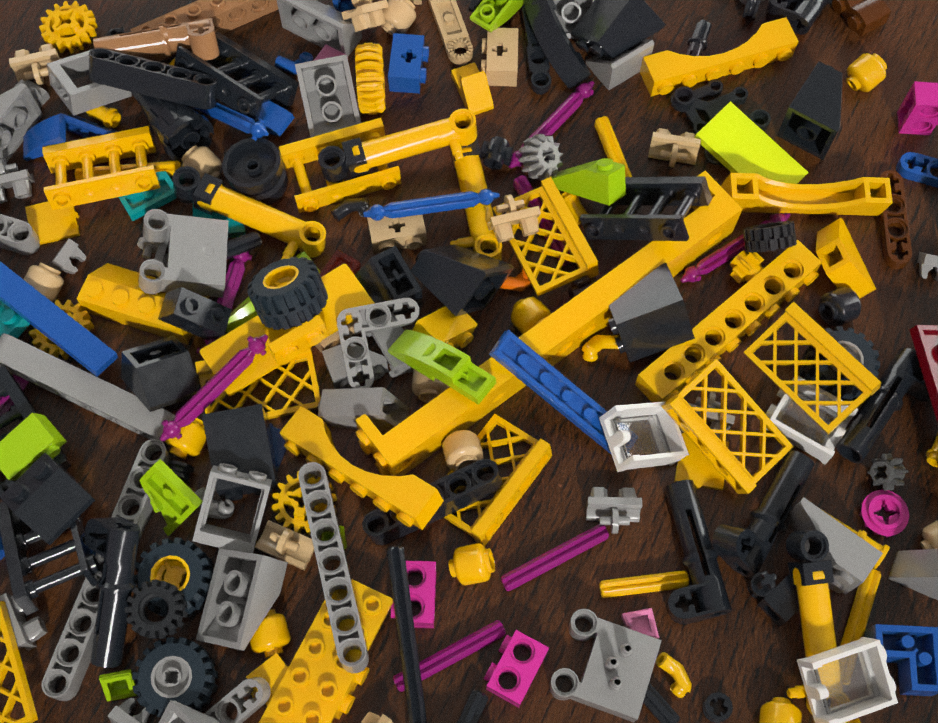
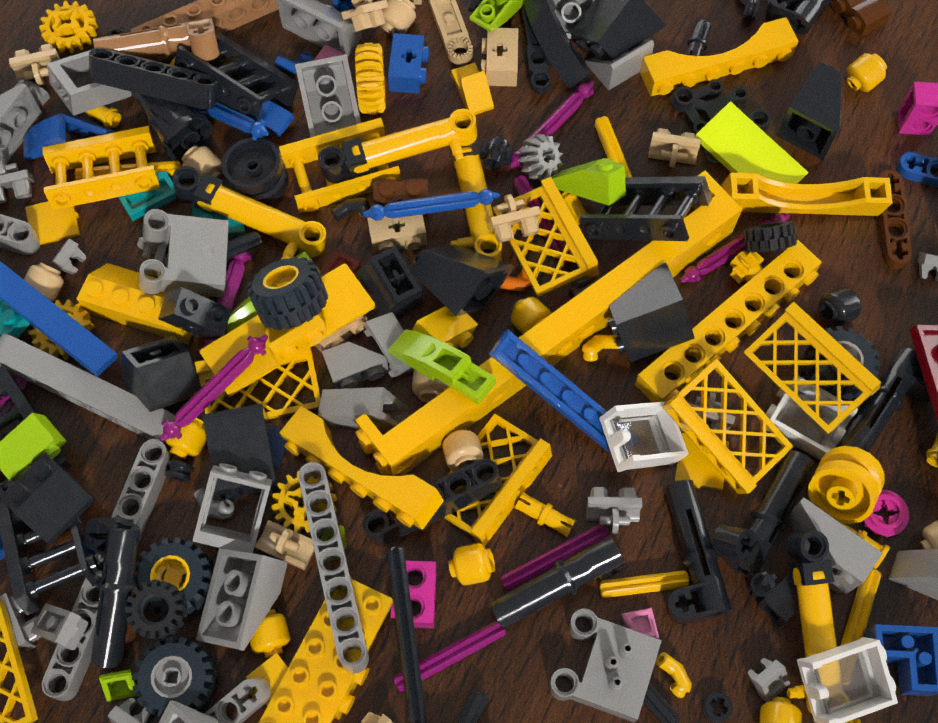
lime wing [139,459,203,536] -> none
light grey beam [337,298,419,388] -> none
dark pink brick [484,630,549,708] -> none
yellow slope [816,218,876,298] -> none
dark grey gear [868,453,908,490] -> none
none -> light grey slope [31,603,88,650]
none -> reddish brown brick [373,178,429,216]
none -> black piece [490,535,628,629]
none -> yellow pin [515,492,576,537]
none -> light grey tile [748,658,790,702]
none -> yellow wheel [808,446,885,524]

